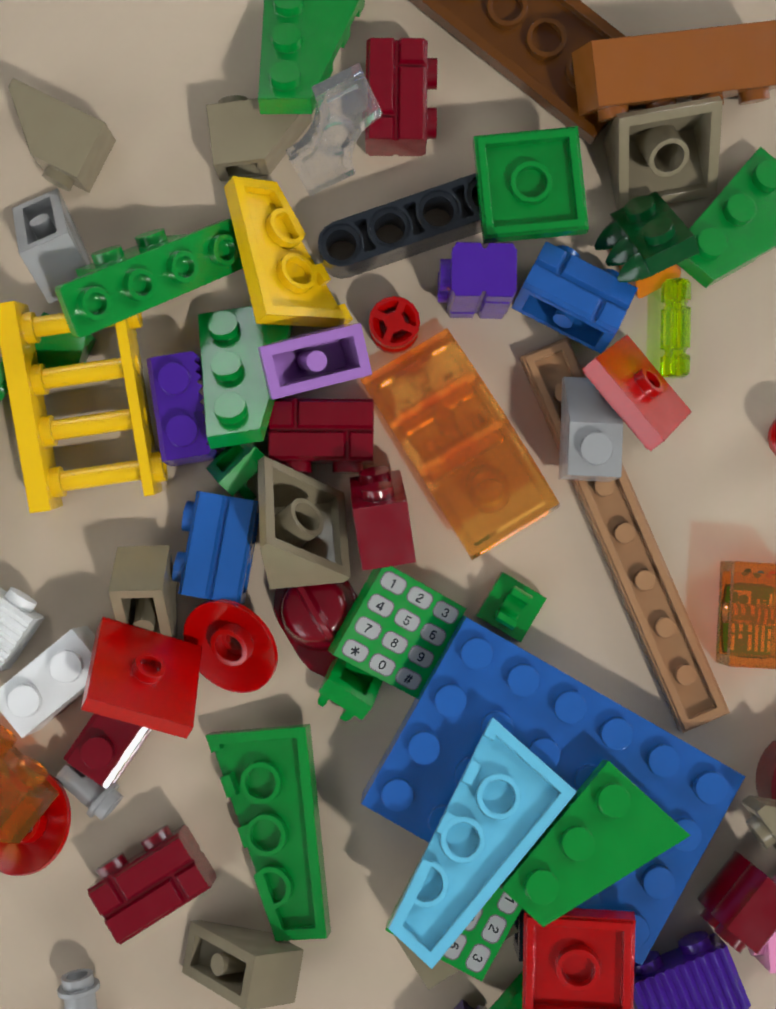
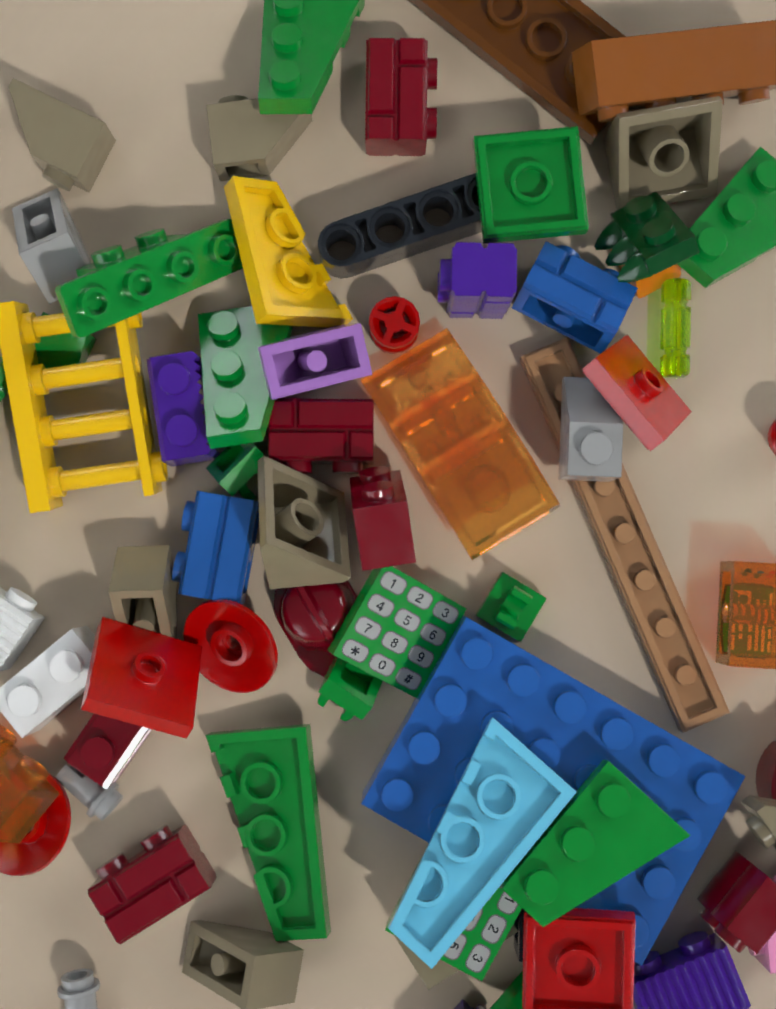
clear tile [286,63,383,196] -> none

